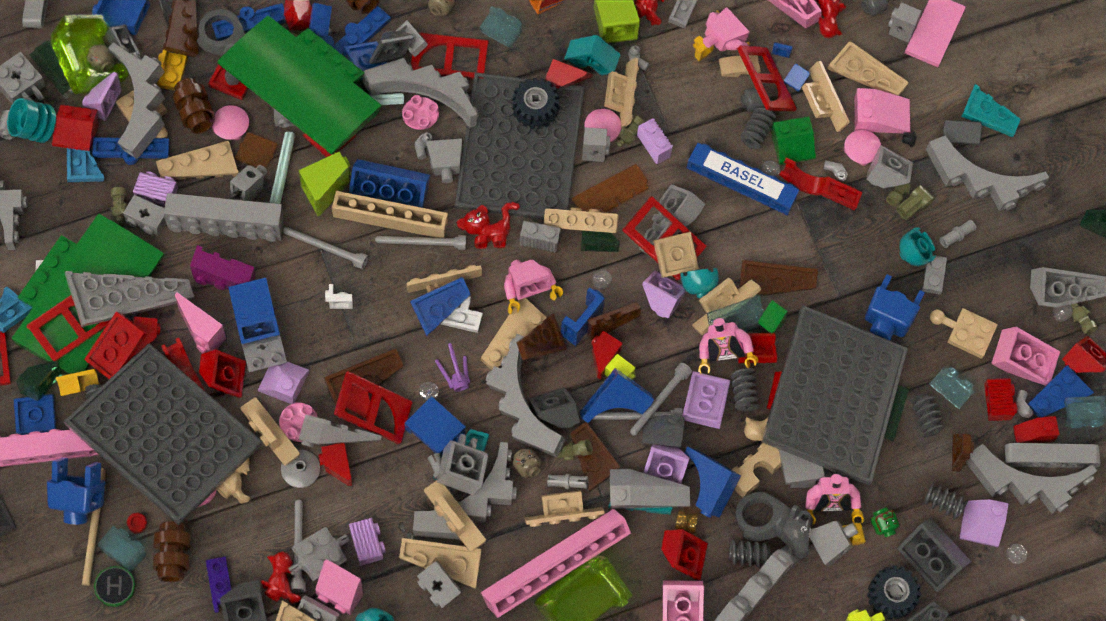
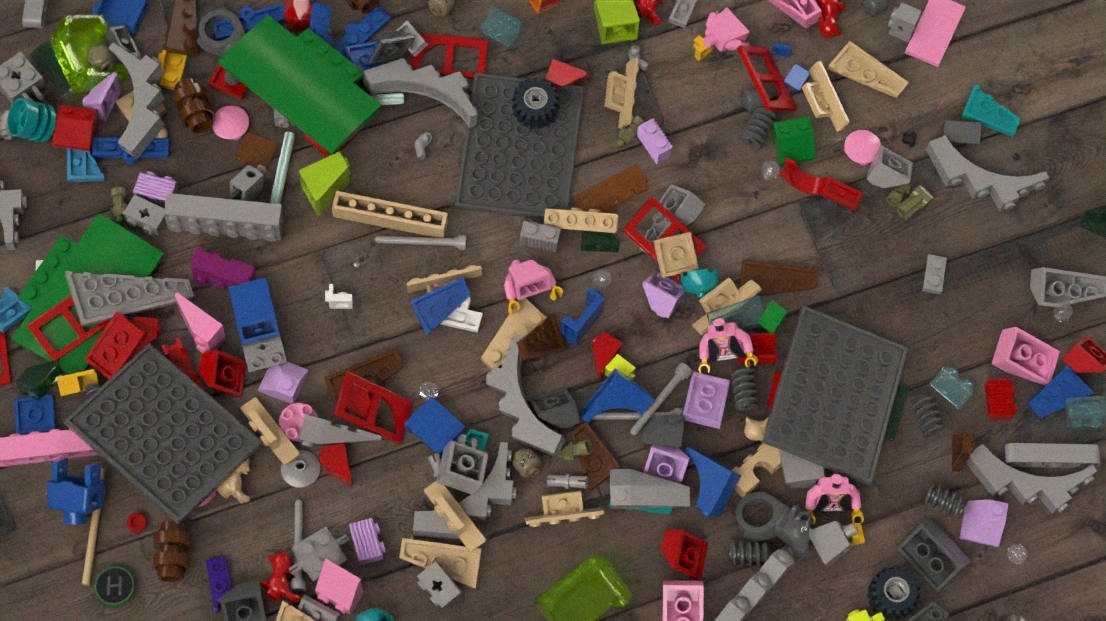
clear light blue brick [98,526,146,573] -> none
tan wing [156,141,239,180] -> none
light grey piece [283,227,369,270] -> none
blue slope [349,159,430,208] -> none
bright pink dish [402,95,439,130] -> none
light grey torso [426,139,462,184] -> none
medium lavender plant [435,343,470,392] -> none
red animal [456,202,520,249] -> none
bright pink brick [481,509,631,618] -> none
teal brick [565,35,620,75] -> none
light grey brick [582,127,610,162] -> none
bright pink dish [584,109,621,142] -> none
reddish brown wing [587,302,641,342] -> none
clear yellow wheel [675,510,698,533] -> none
blue brick [687,143,799,215] -> none
tan slope [719,55,761,77] -> none
light grey arm [823,160,848,181] -> none
bright pink slope [854,88,910,134] -> none
blue piece [865,274,925,341] -> none
green head [871,507,900,538] -> none
teal cylinder [899,227,936,266] -> none
tan plate [930,308,998,359] -> none
light grey pin [939,220,976,248] -> none
red slope [1013,416,1060,443] -> none
light grey arm [1015,390,1033,418] -> none
olive piece [1070,303,1098,336] -> none

